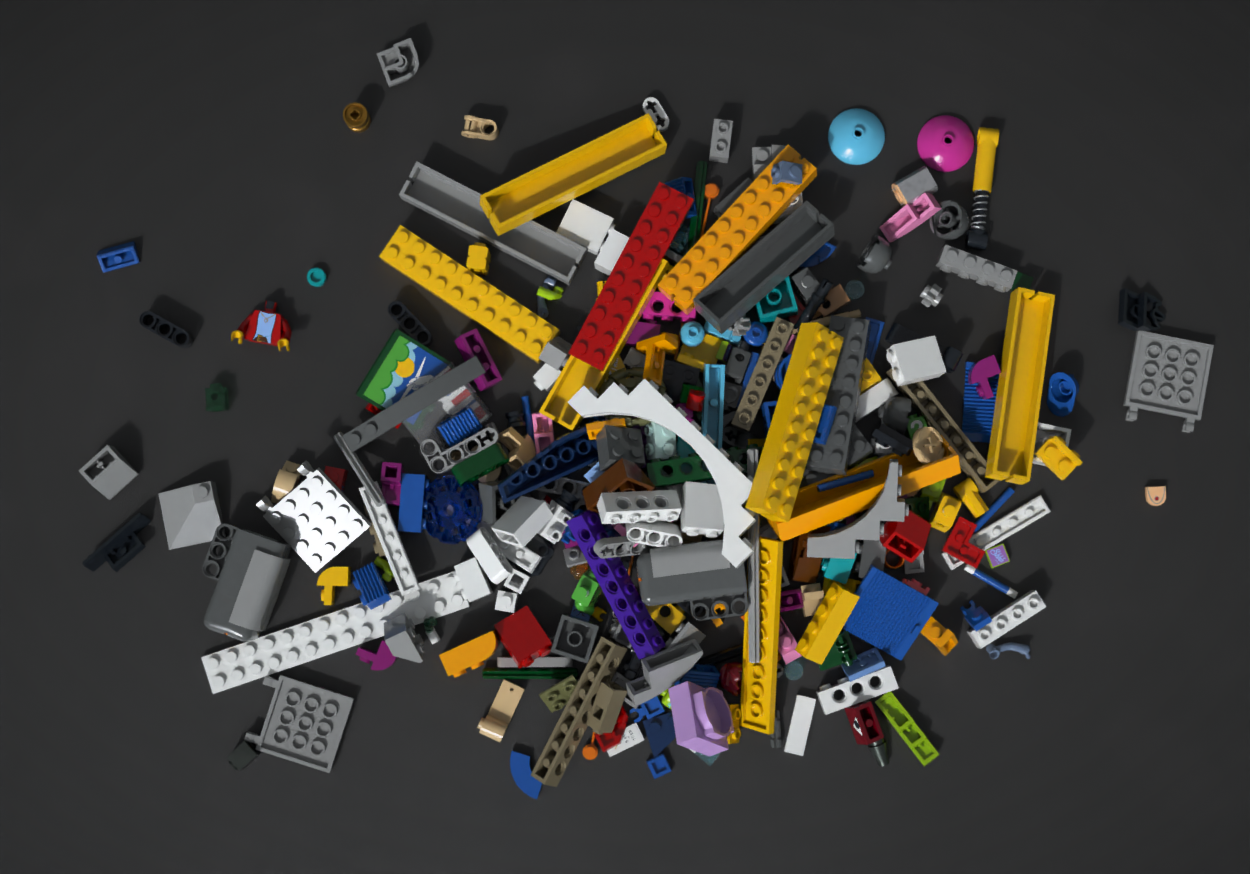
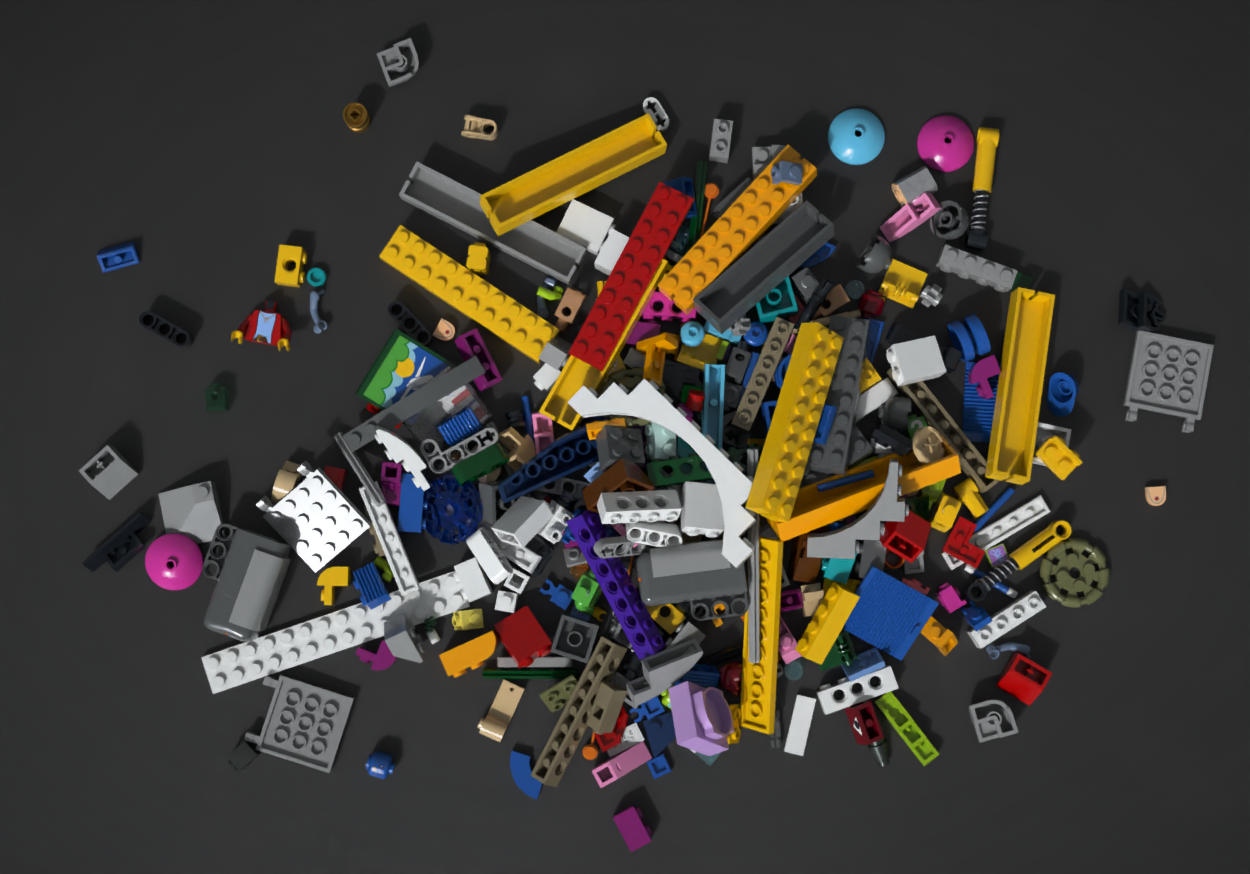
none -> dark pink dish [145,533,204,590]
none -> yellow brick [274,244,307,287]
none -> sand blue piece [310,289,328,334]
none -> blue head [365,751,396,779]
none -> white slope [374,425,430,491]
none -> light nougat tile [433,318,455,341]
none -> light yellow bracket [452,609,484,631]
none -> blue plate [540,579,573,610]
none -> medium nougat torso [554,287,588,332]
none -> bright pink slope [592,741,652,788]
none -> magenta brick [613,804,653,852]
none -> dark red head [858,289,886,319]
none -> yellow hinge [878,259,928,309]
none -> dark pink brick [935,582,967,613]
none -> blue wheel [948,313,991,363]
none -> piece [963,521,1072,601]
none -> light grey brick [968,699,1019,743]
none -> red slope [995,652,1053,706]
none -> olive plate [1040,538,1110,608]

